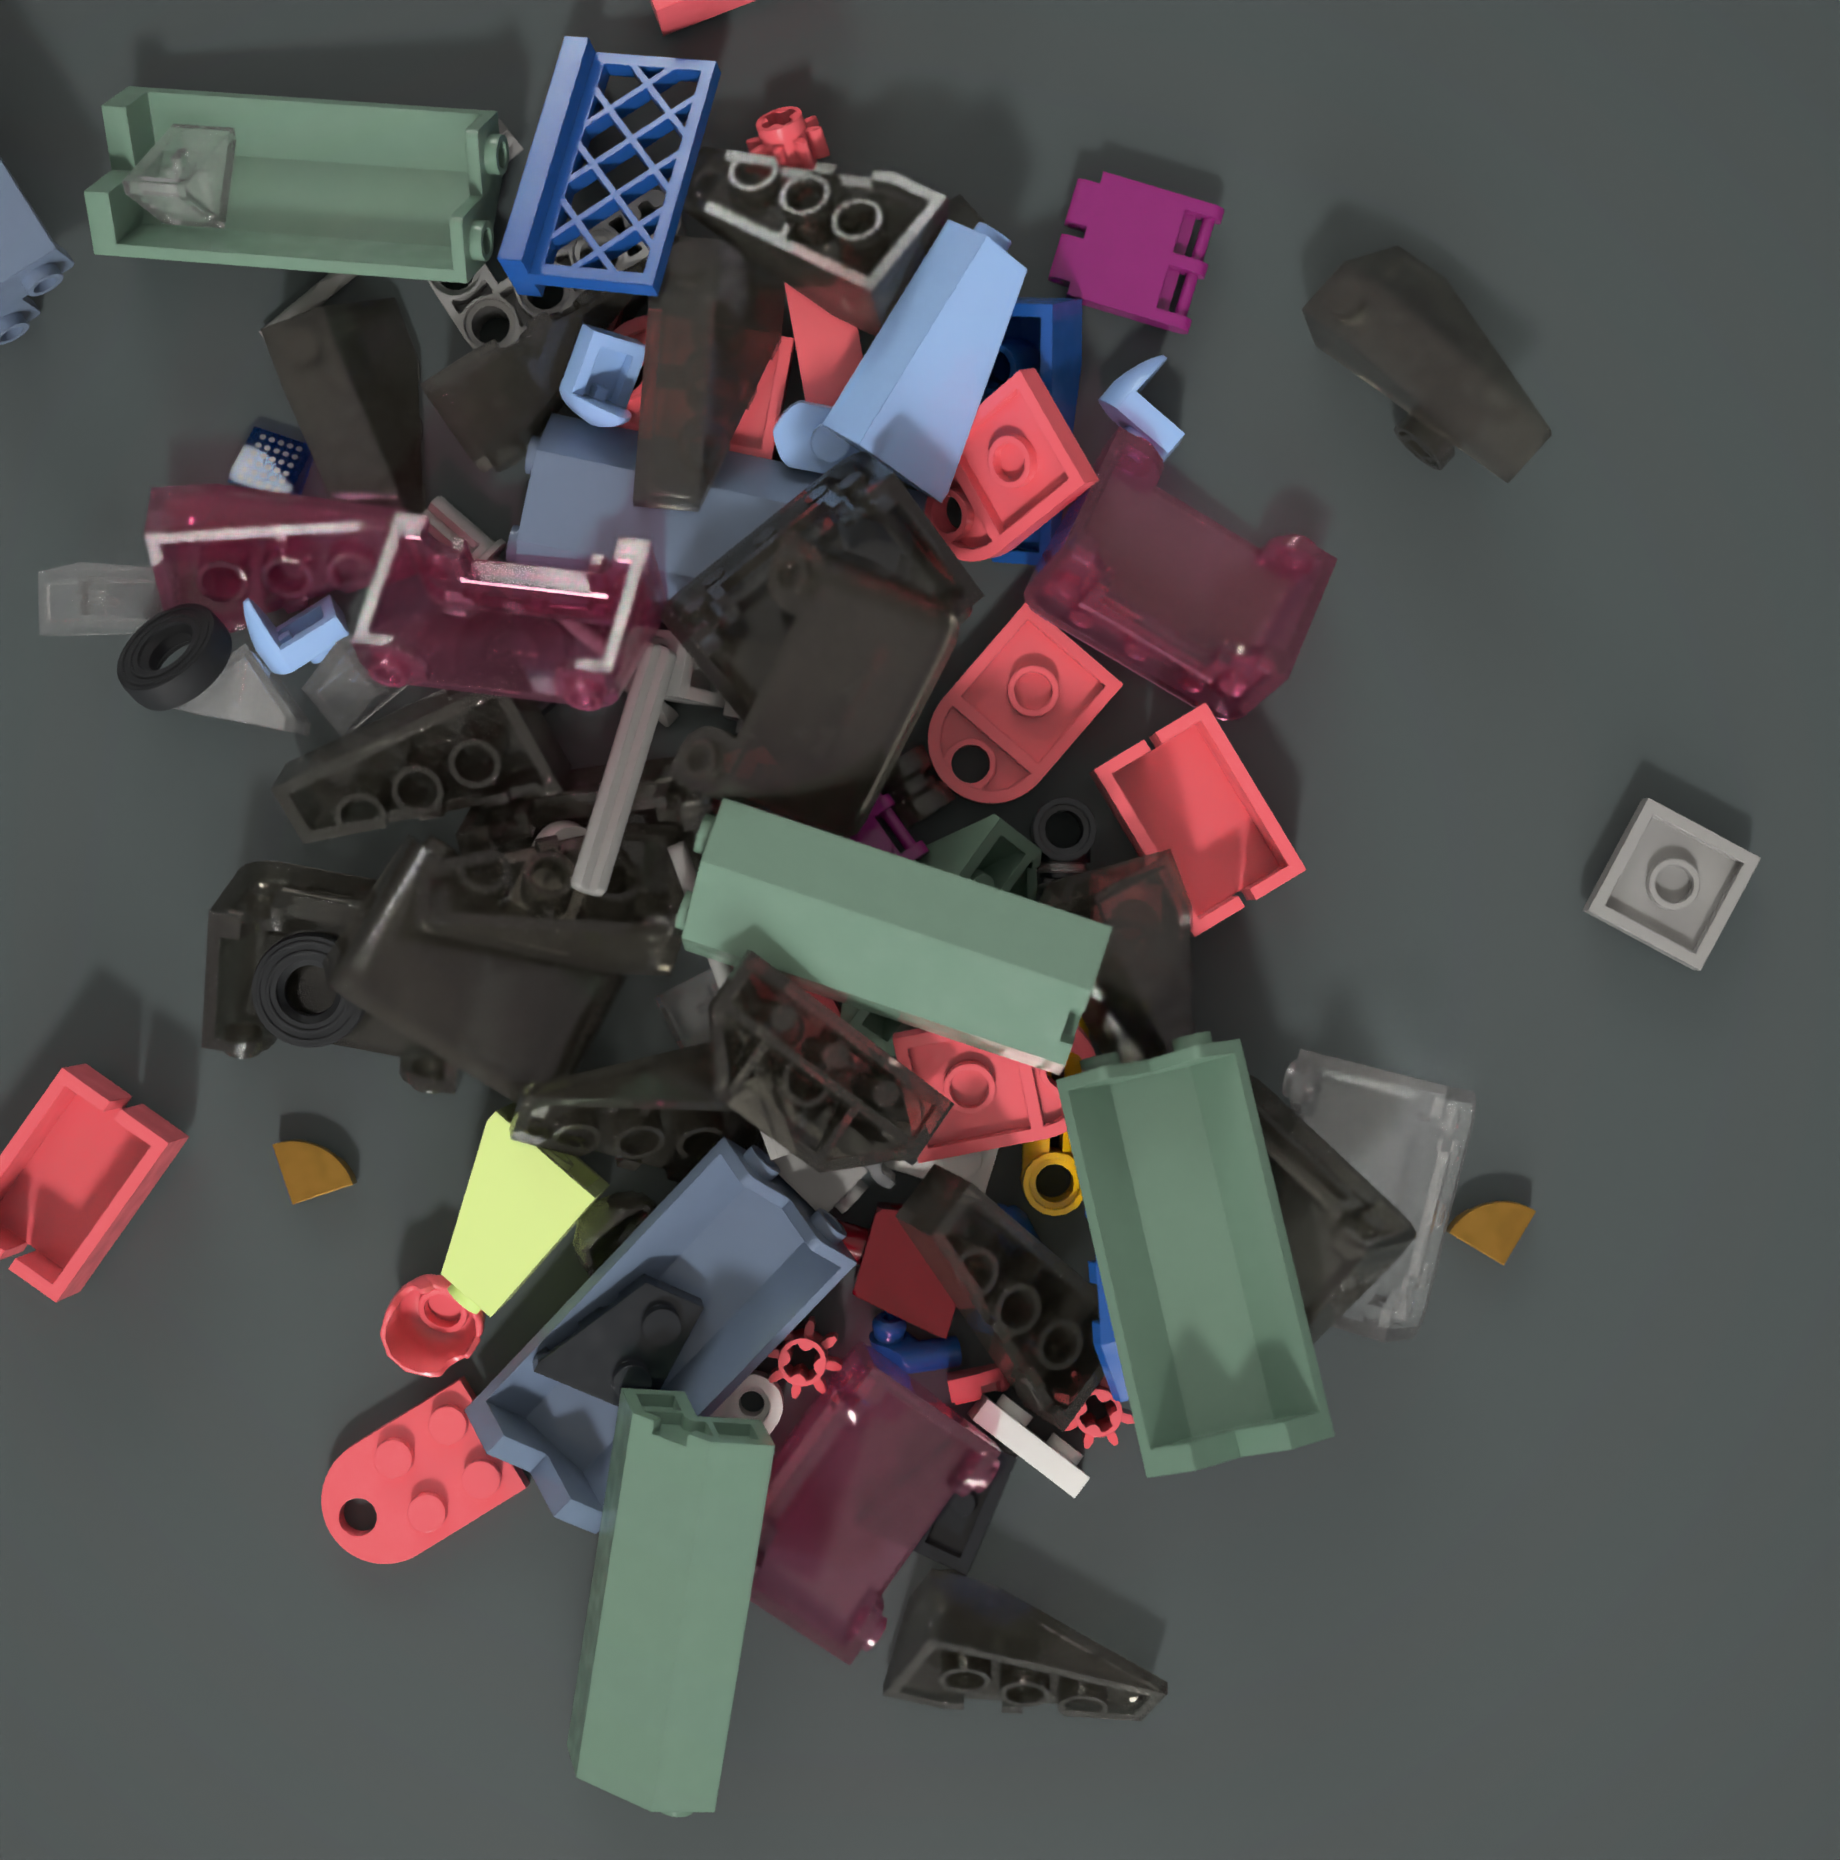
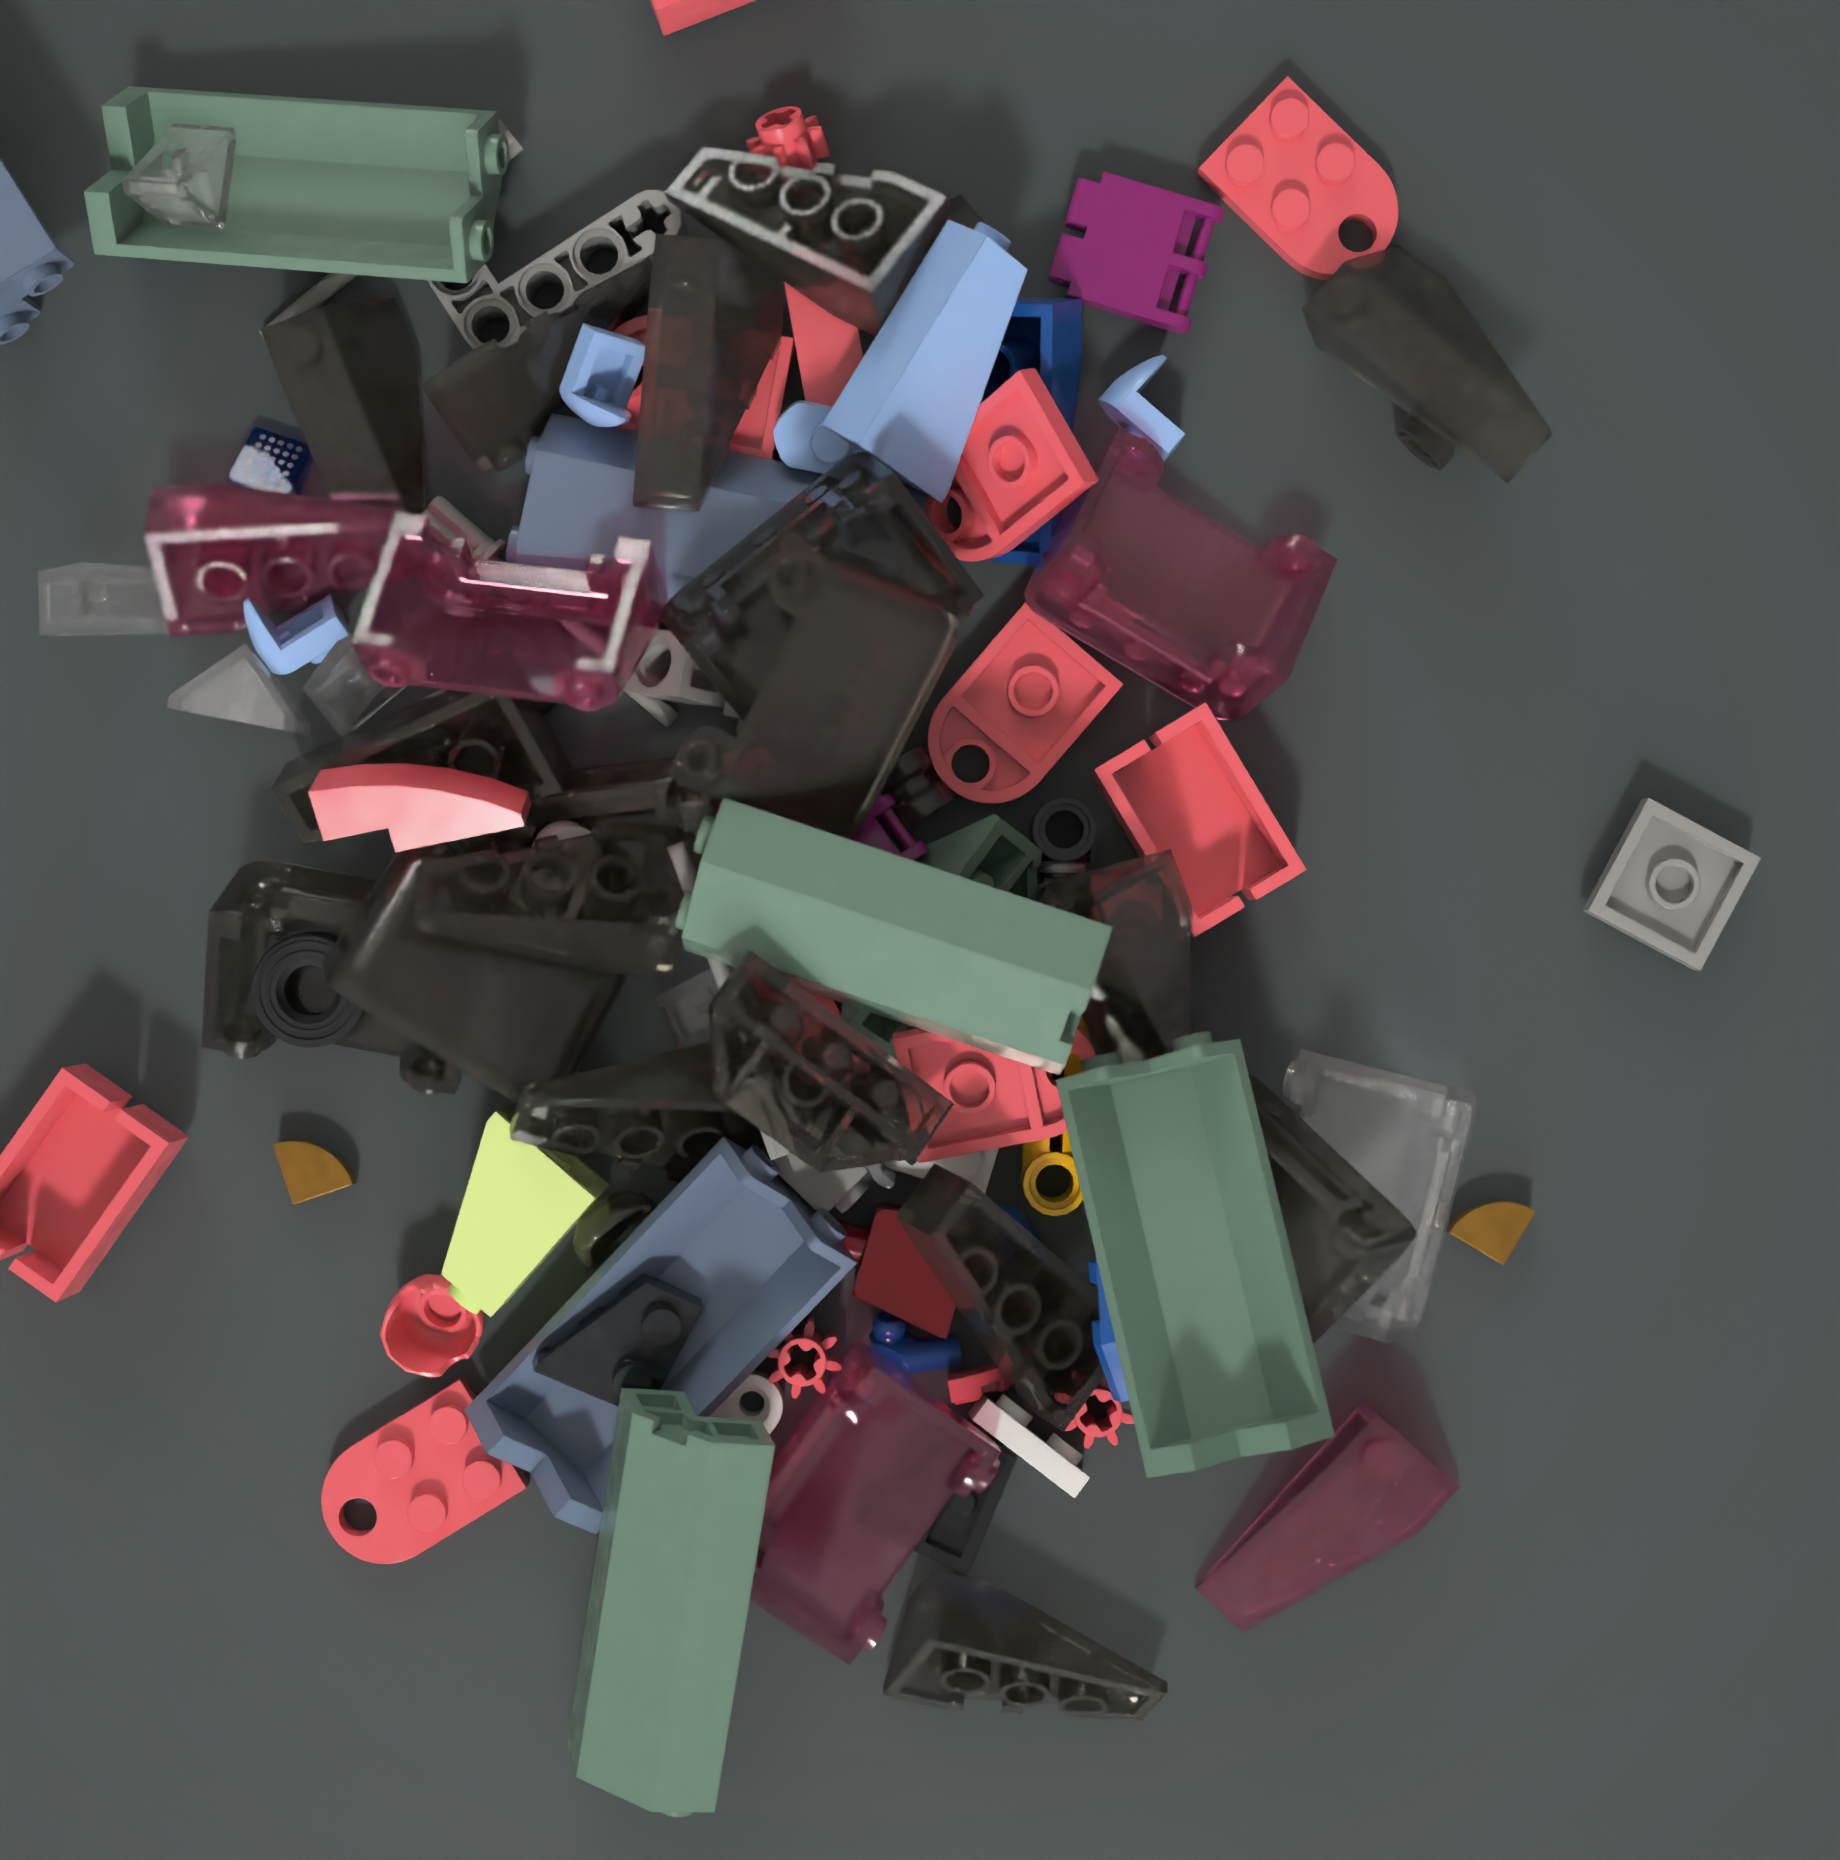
black tyre [117,603,232,711] -> none
blue fence [497,36,721,297] -> none
light grey axle [571,643,677,896] -> none
none -> slope [308,763,532,852]
none -> clear pink wedge [1195,1400,1459,1632]
none -> coral plate [1196,76,1399,281]

